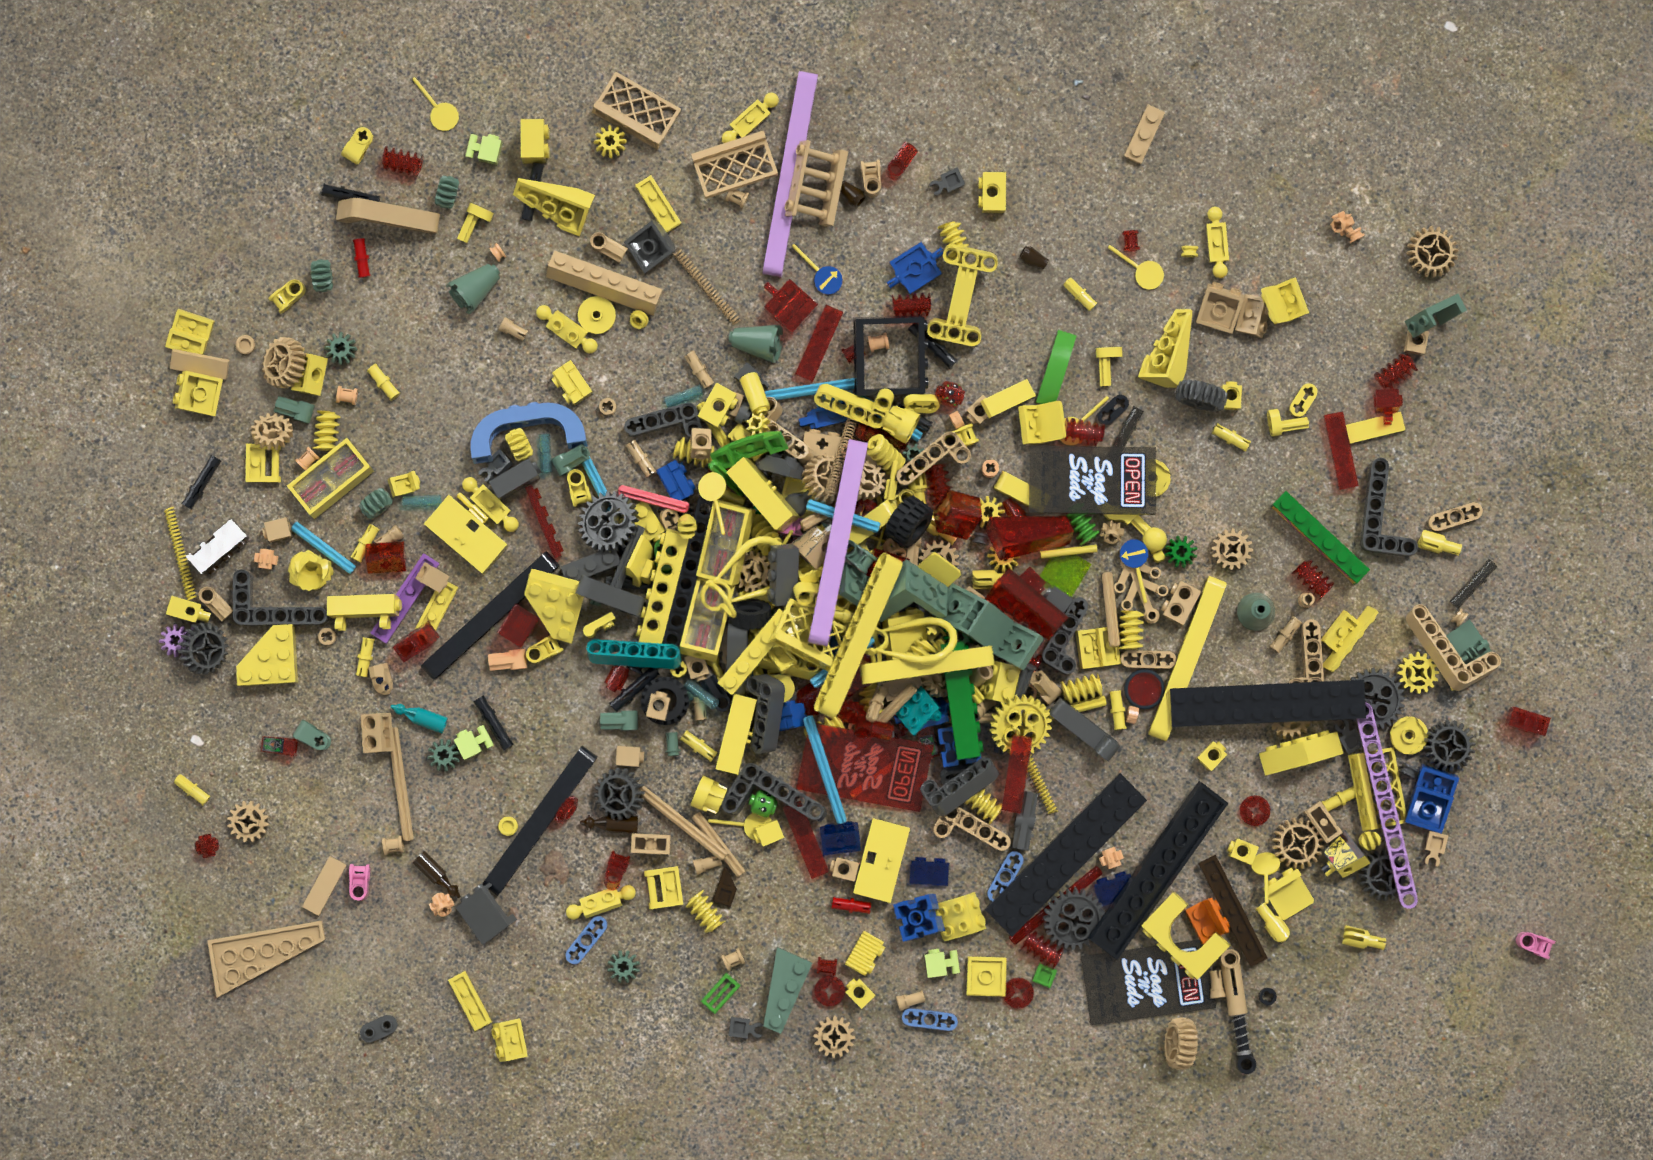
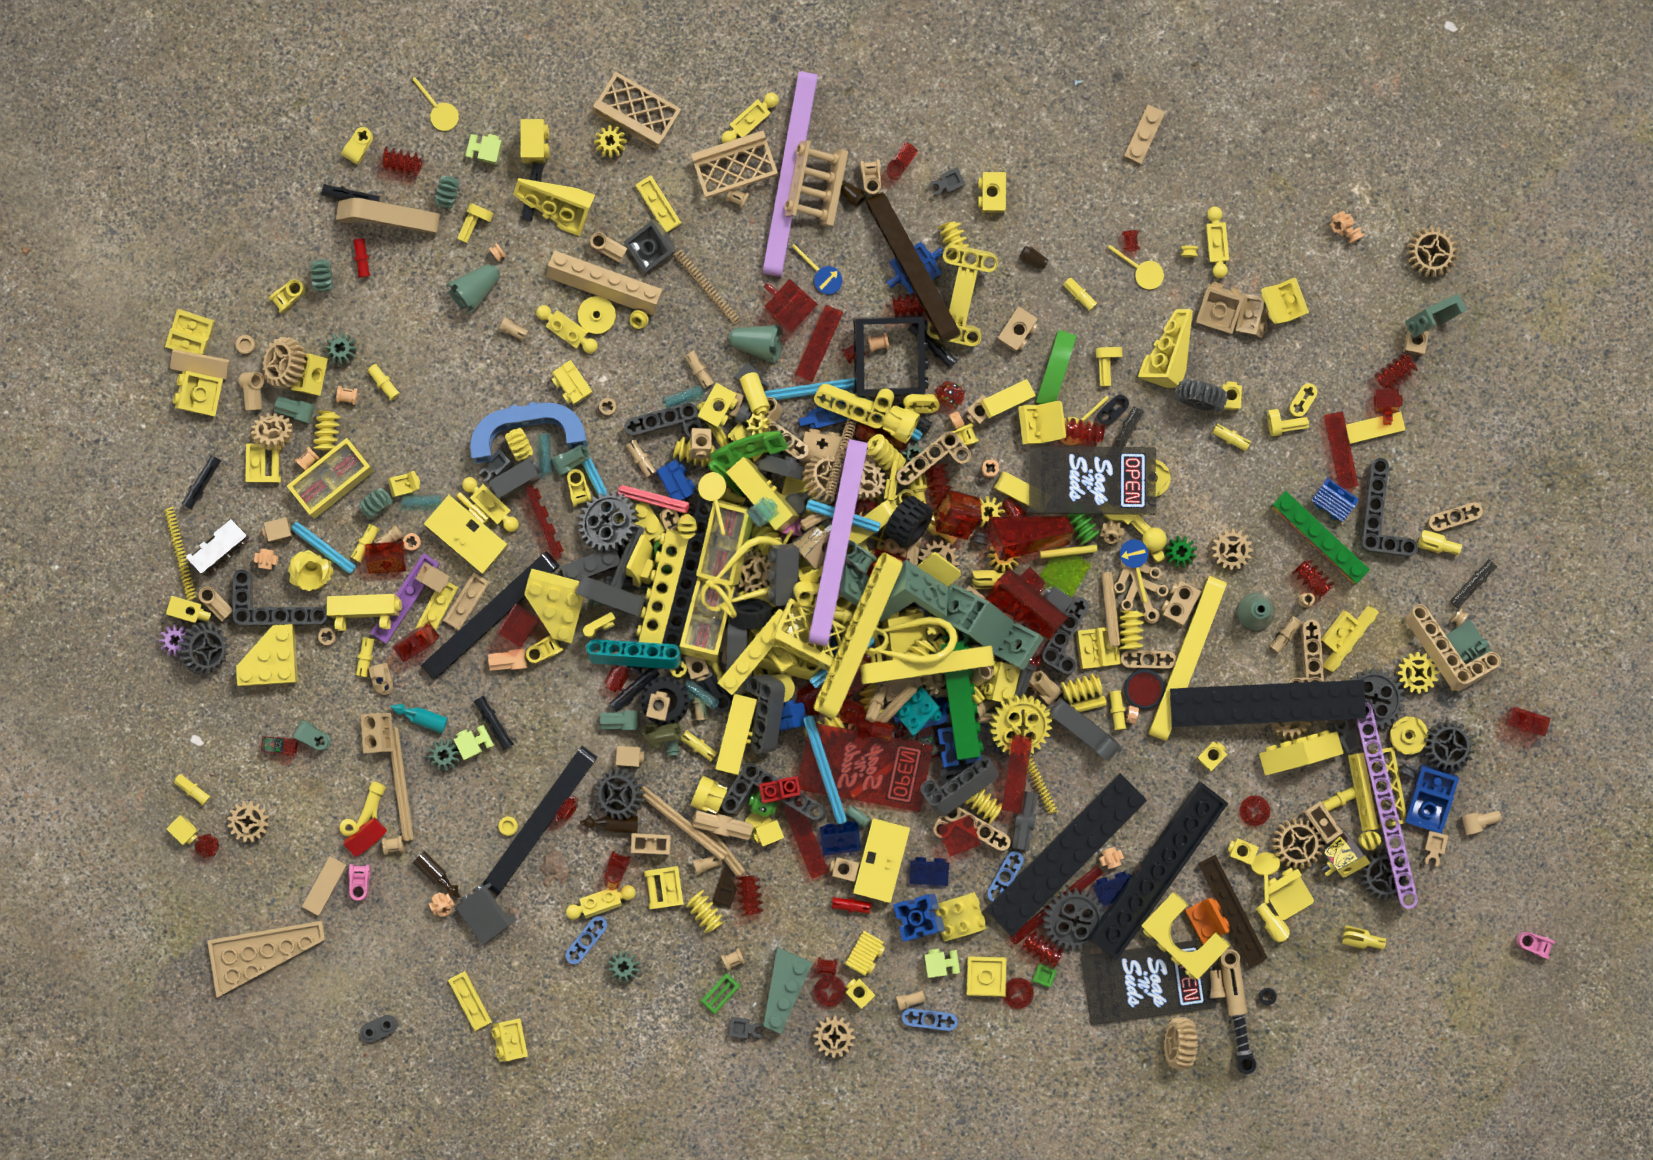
none -> light yellow brick [167,815,199,845]
none -> tan piece [239,372,264,410]
none -> light yellow plant [339,781,386,837]
none -> red slope [344,817,387,857]
none -> light nougat bush [403,533,421,551]
none -> tan tile [443,572,490,631]
none -> olive piece [642,723,683,748]
none -> tan piece [692,811,753,840]
none -> clear red piece [736,875,764,916]
none -> clear light blue brick [746,497,779,528]
none -> red slope [759,776,801,804]
none -> sand green pin [845,805,870,828]
none -> dark brown beam [866,192,960,343]
none -> clear red piece [938,815,981,857]
none -> tan brick [997,306,1038,352]
none -> blue brick [1311,478,1359,522]
none -> tan pin [1461,811,1502,835]

